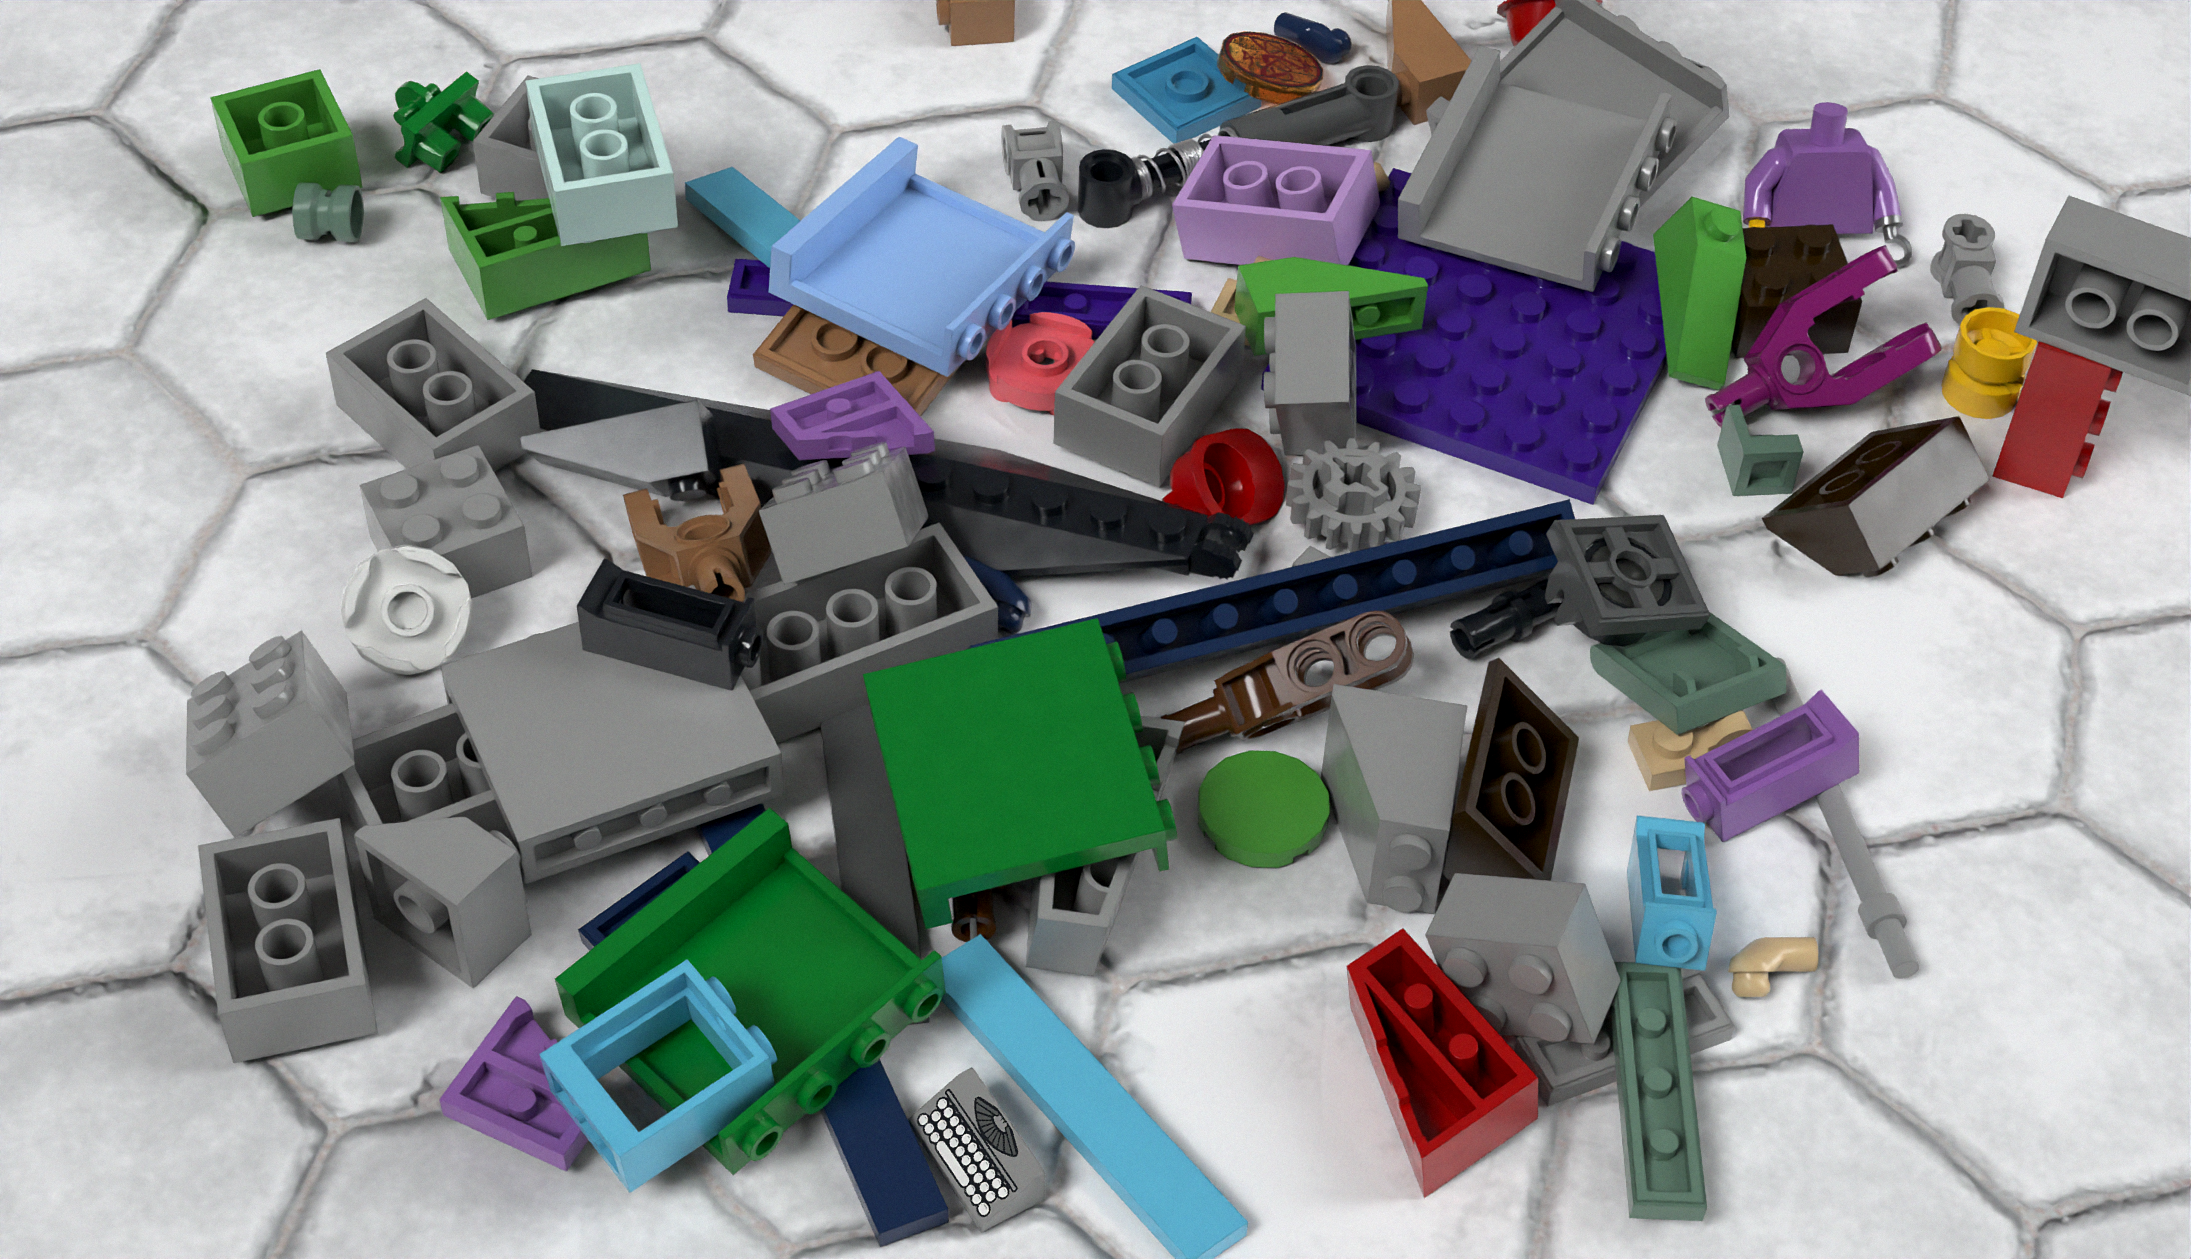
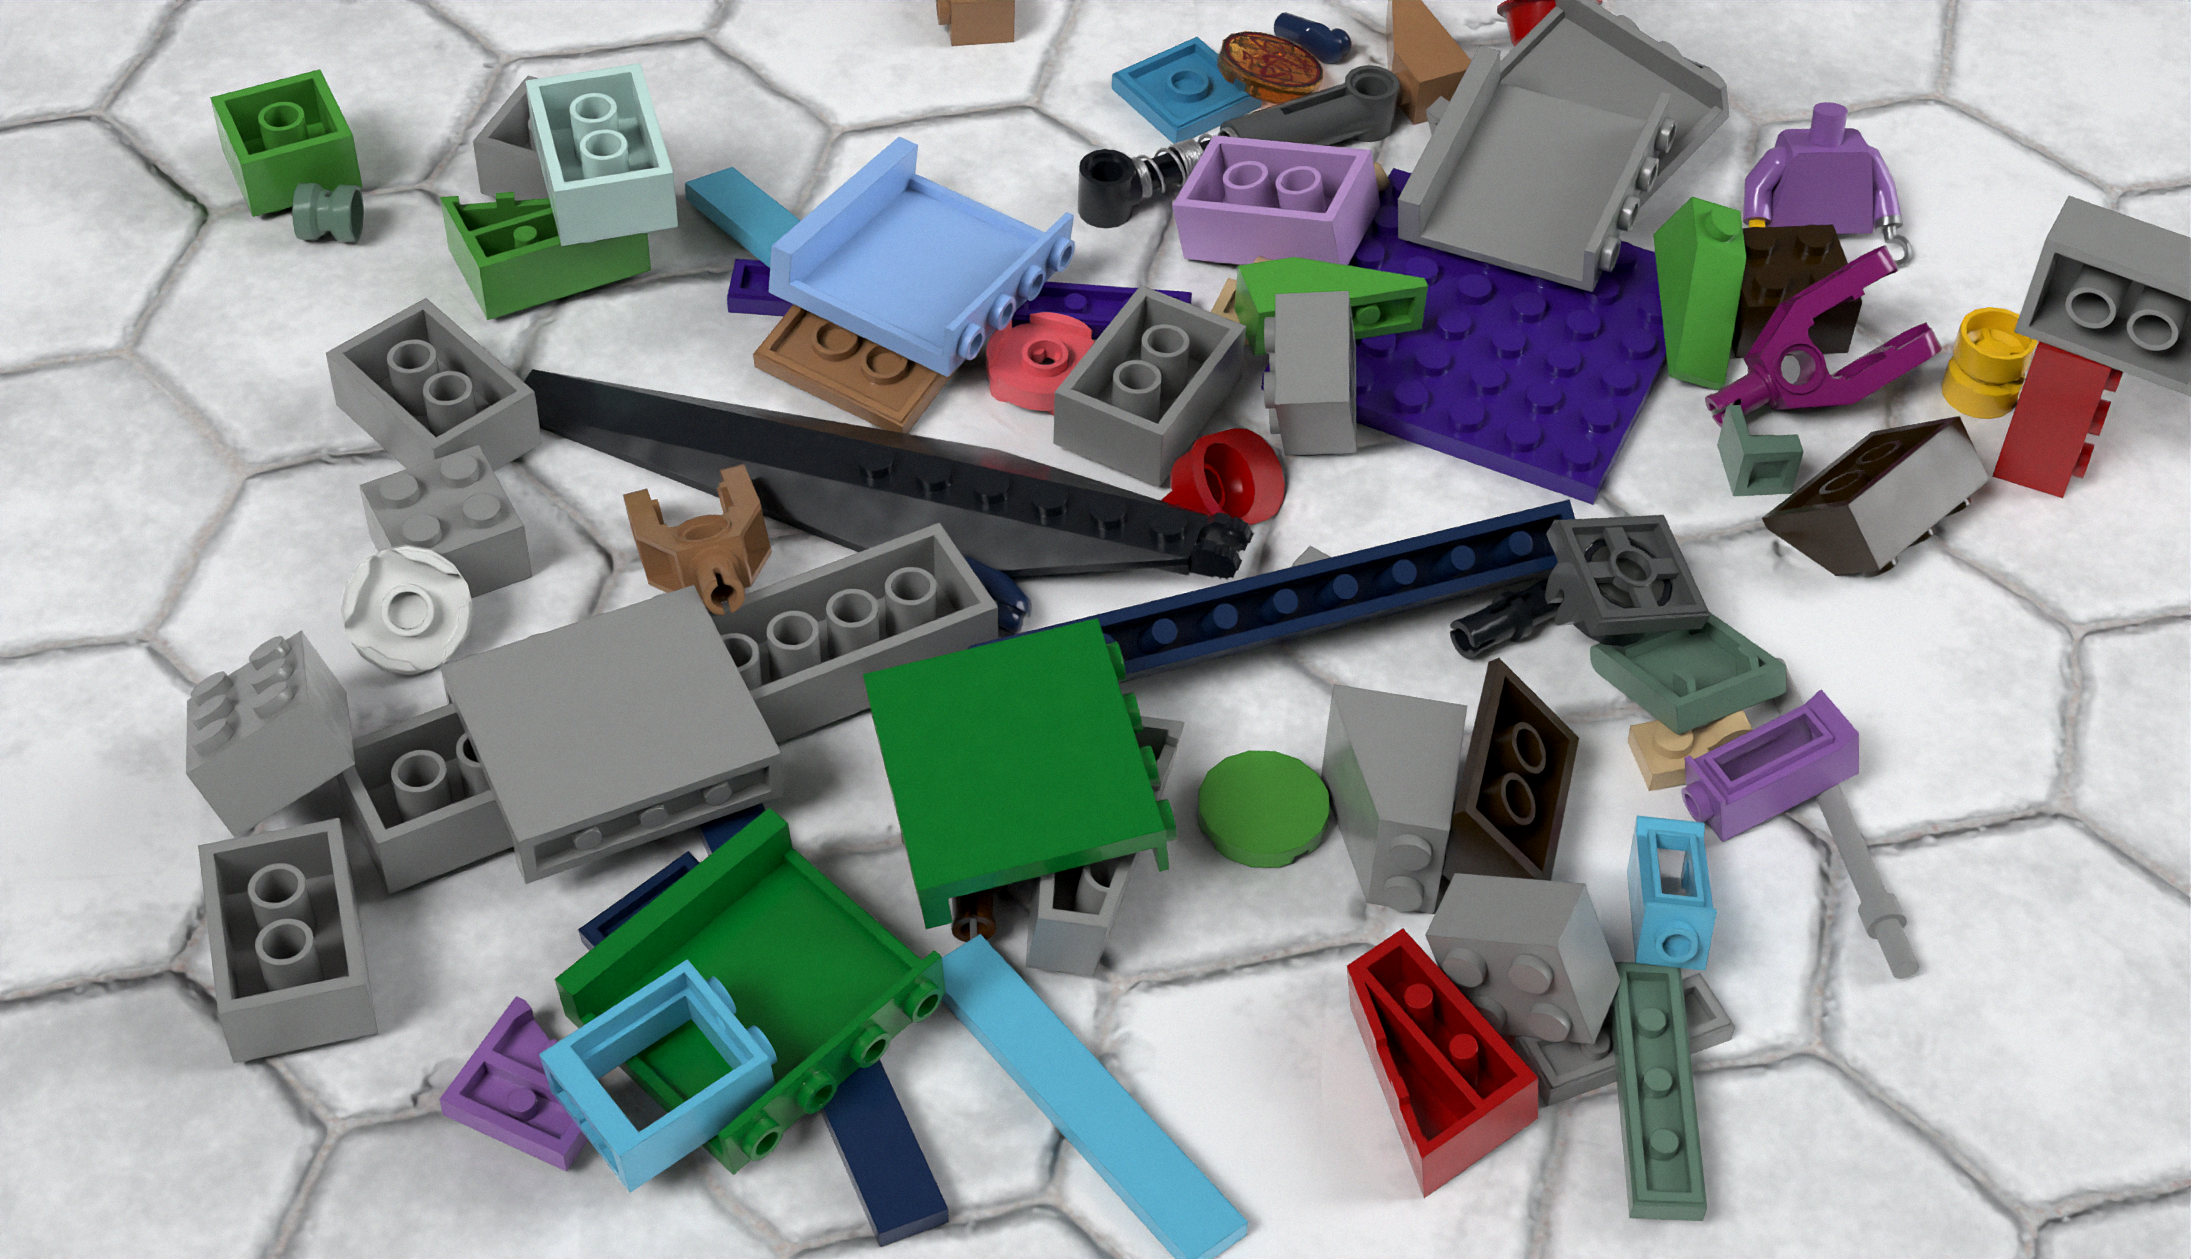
light grey slope [354,817,532,988] -> none
green hips [393,71,494,173] -> none
slope [520,400,722,501] -> none
black window [577,558,763,691] -> none
light grey brick [759,441,929,585] -> none
medium lavender wing [770,371,935,460] -> none
dark grey tile [820,704,929,1025] -> none
slope [908,1067,1045,1233] -> none
light grey connector [1001,121,1069,221] -> none
reddish brown piece [1160,610,1414,755] -> none
light grey gear [1286,438,1421,553] -> none
tan arm [1728,937,1818,997] -> none
light grey connector [1930,214,2004,326] -> none

